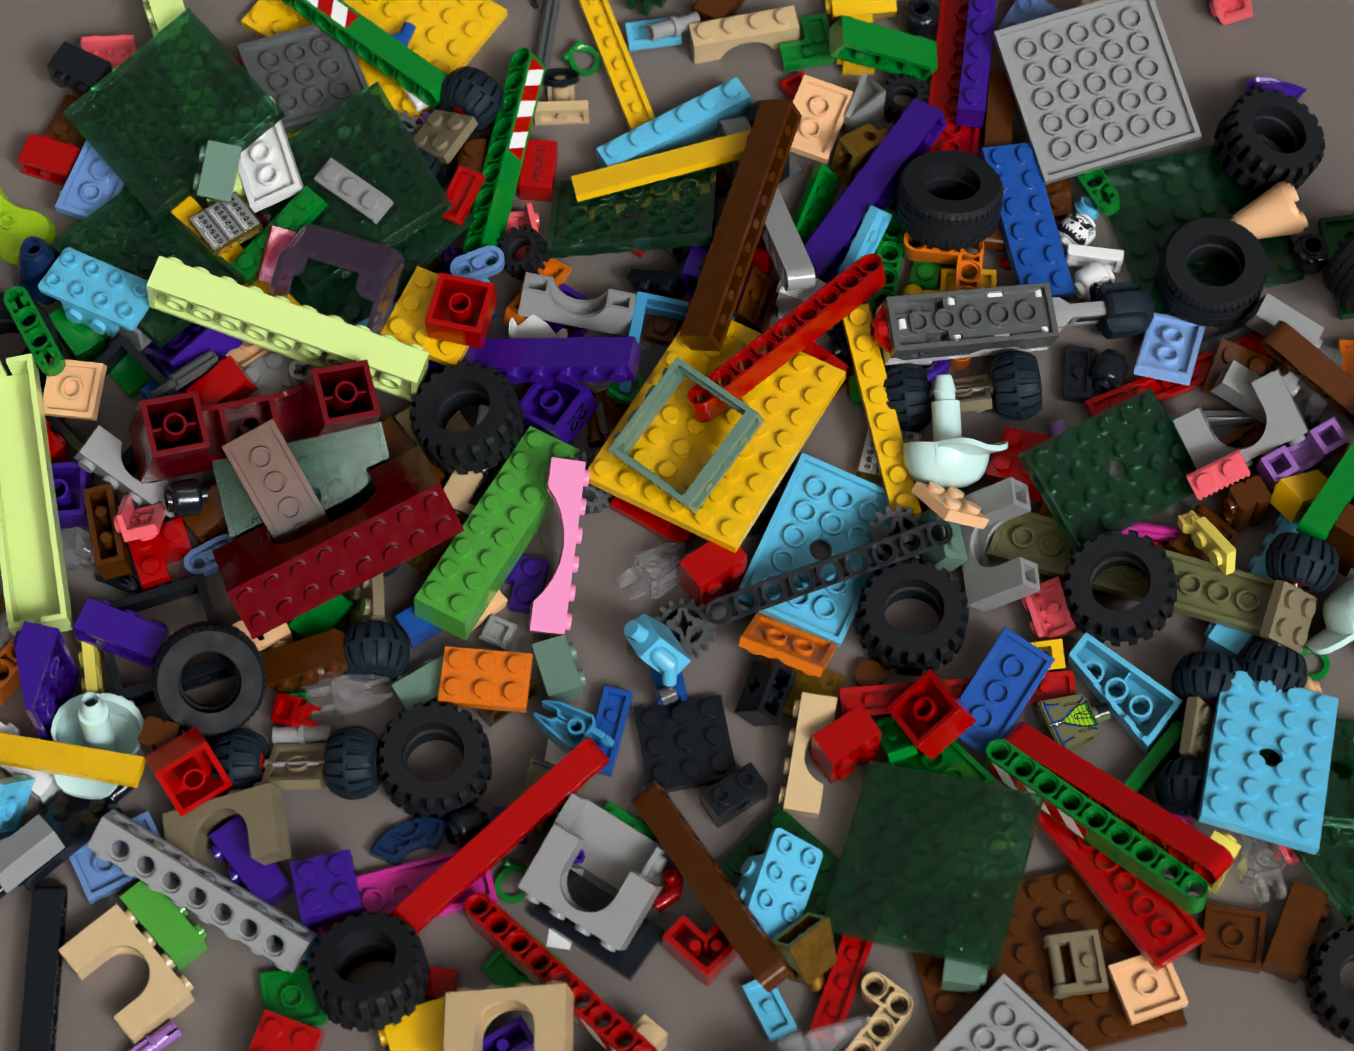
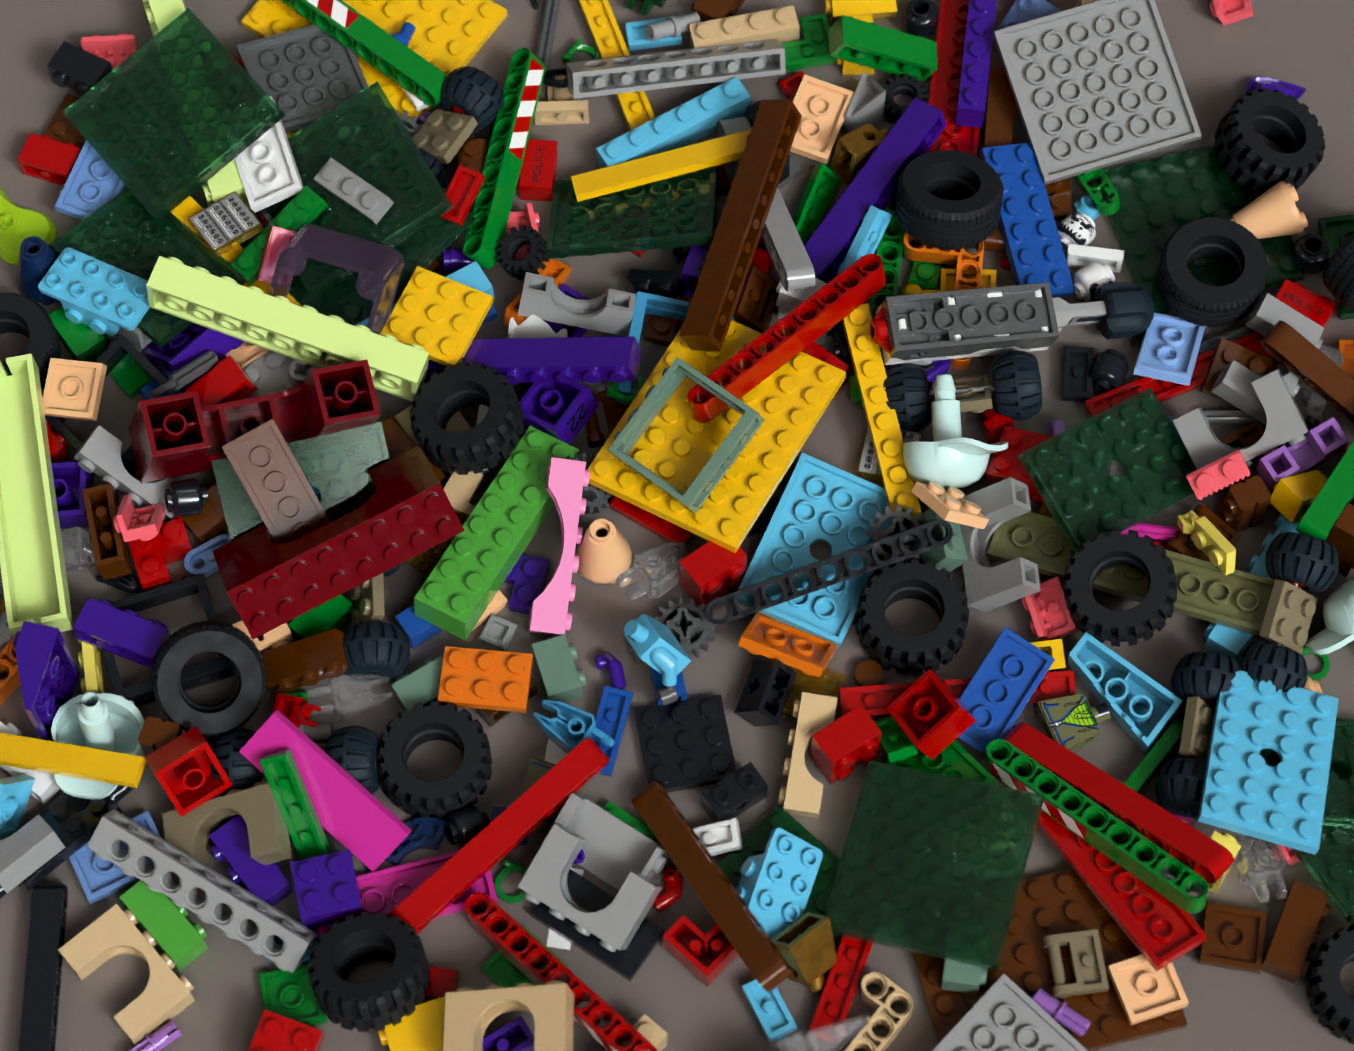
green beam [3,286,66,377] -> none
sand green brick [193,140,242,204] -> none
red brick [425,272,497,349] -> none
medium blue plate [450,245,505,281] -> none
none -> dark pink tile [239,710,412,872]
none -> green plate [259,749,333,860]
none -> light grey brick [566,39,786,99]
none -> light nougat cone [575,519,632,584]
none -> dark purple arm [595,652,627,689]
none -> white plate [692,818,743,856]
none -> red tile [982,409,1014,444]
none -> medium lavender axle [1032,988,1090,1036]
none -> red brick [1275,279,1336,333]

